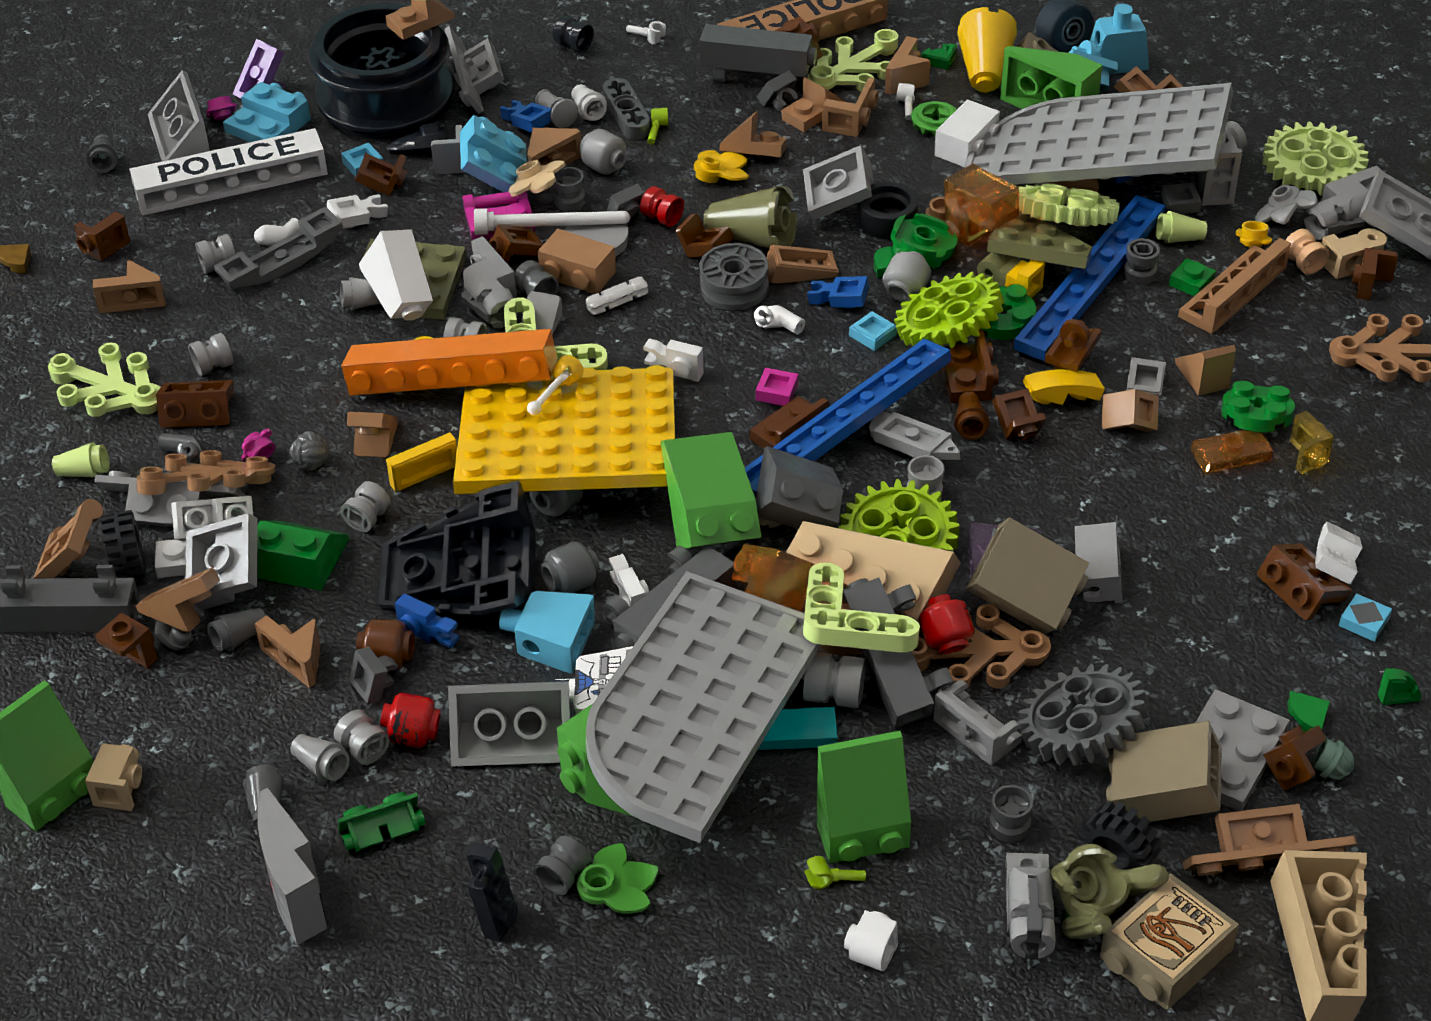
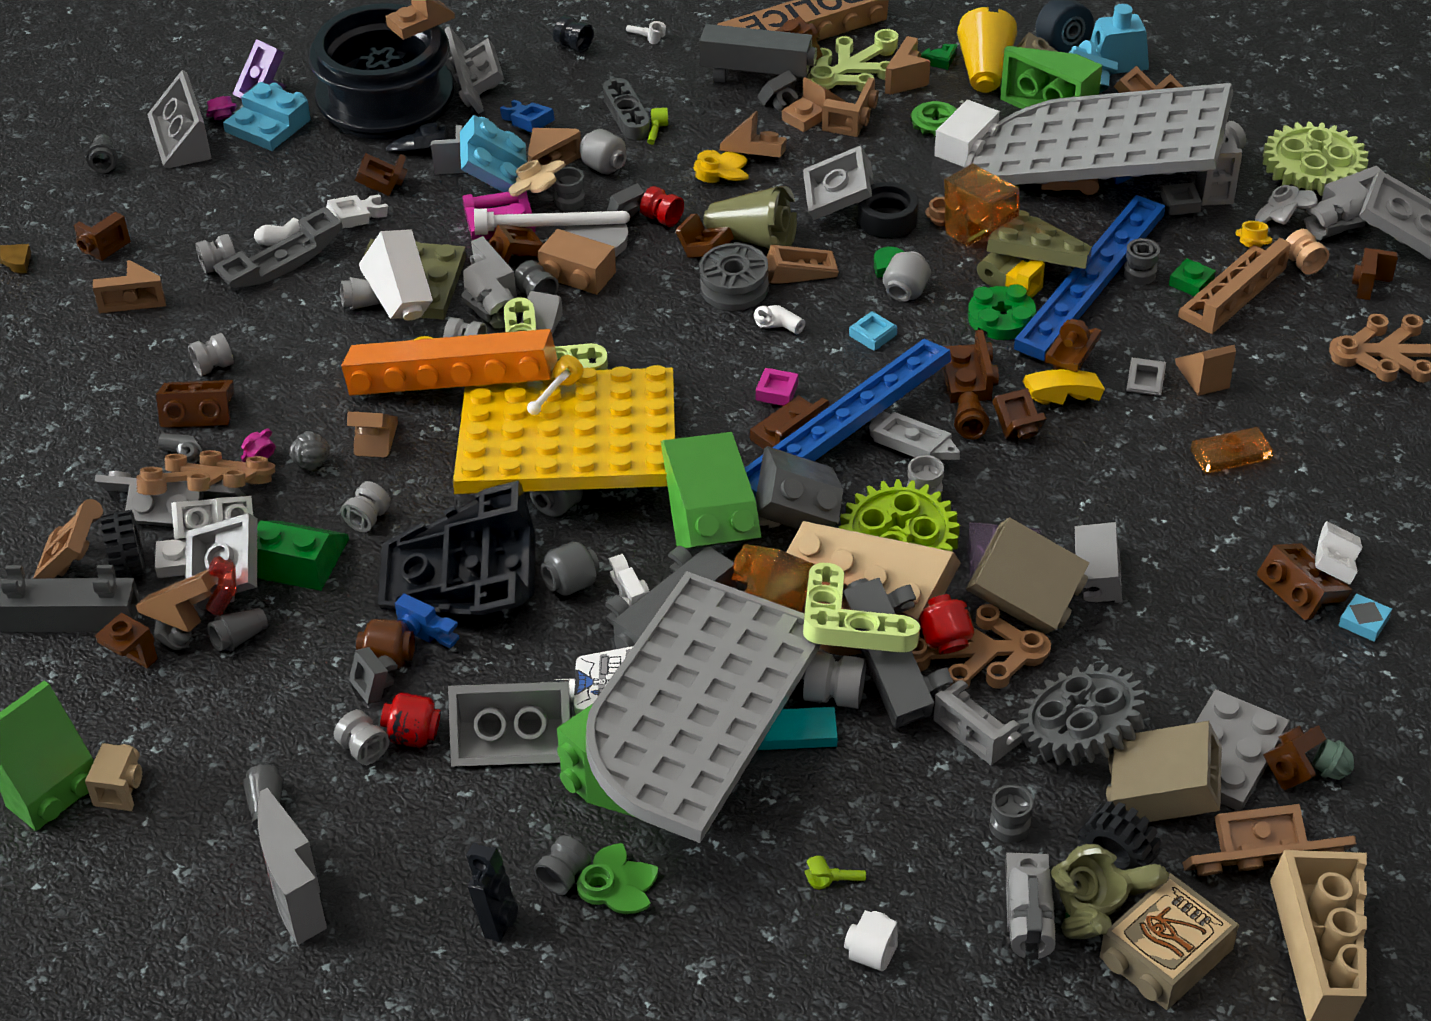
yellowish green plant [48,342,161,417] -> none
yellowish green cone [52,442,110,477] -> none
white brick [130,128,328,216] -> none
medium nougat slope [255,615,321,688] -> none
light grey cone [290,734,350,781] -> none
green hinge [338,792,426,852] -> none
medium azure tile [341,142,383,177] -> none
yellow tile [386,433,457,492] -> none
medium azure torso [499,591,595,674] -> none
light grey pin [535,89,578,128] -> none
white cone [571,84,607,121] -> none
white axle [586,277,648,315] -> none
white plate [643,339,703,382] -> none
blue plate [807,276,869,309] -> none
bright green slope [817,731,911,863] -> none
green plate [891,214,958,268] -> none
lime gear [894,272,1004,348] -> none
white hand [896,83,915,120] -> none
yellowish green gear [1013,184,1119,227] -> none
medium nougat panel [1102,389,1159,432] -> none
yellowish green cone [1156,211,1207,243] -> none
green plate [1221,381,1295,432] -> none
green tile [1287,690,1330,731] -> none
clear yellow bracket [1290,411,1334,474] -> none
tan leg [1322,228,1387,279] -> none
green tile [1378,669,1421,705] -> none
none -> clear red arm [206,556,237,616]

